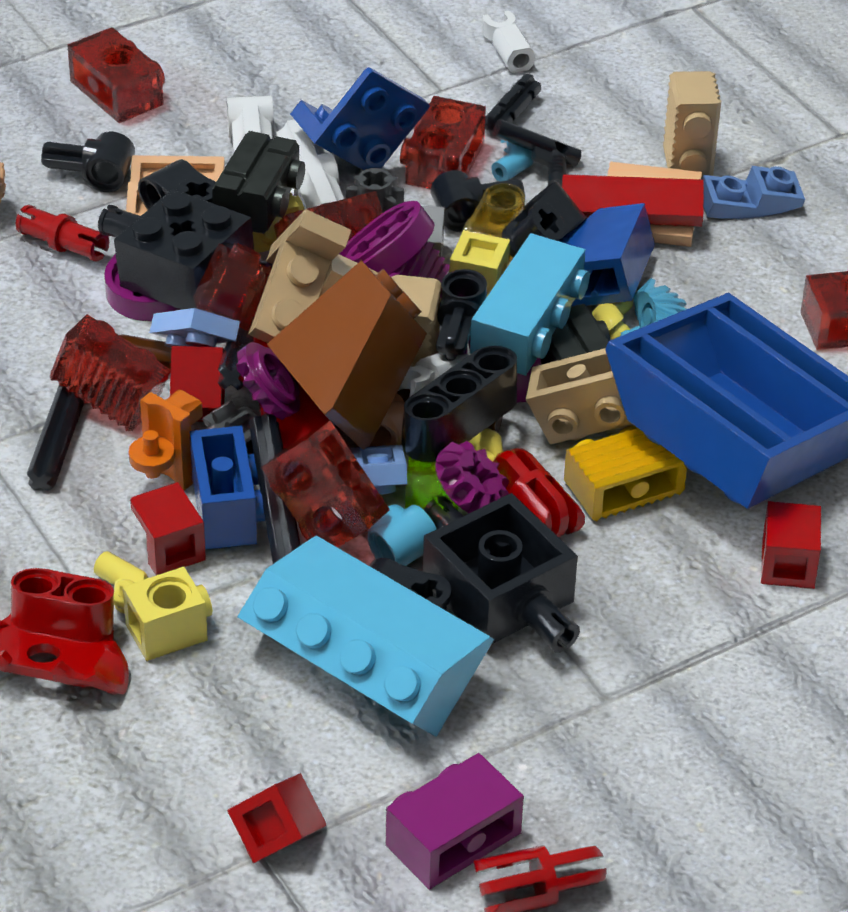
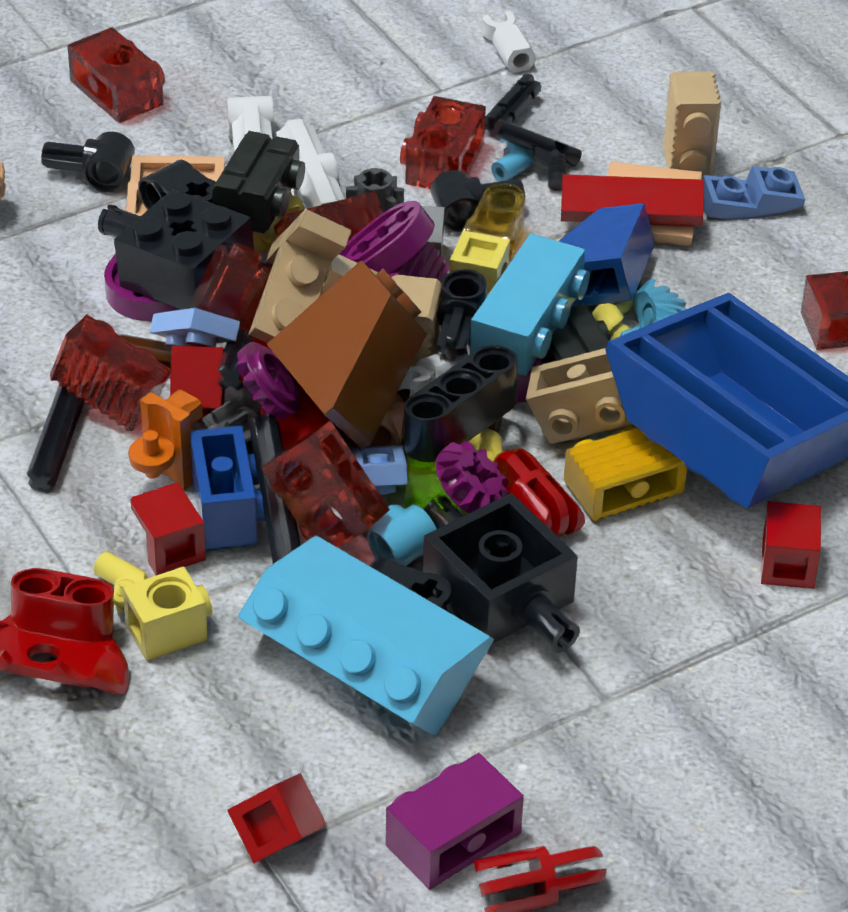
red pin [15,204,110,262] -> none
blue bracket [290,67,430,170] -> none
black piece [502,180,586,258] -> none

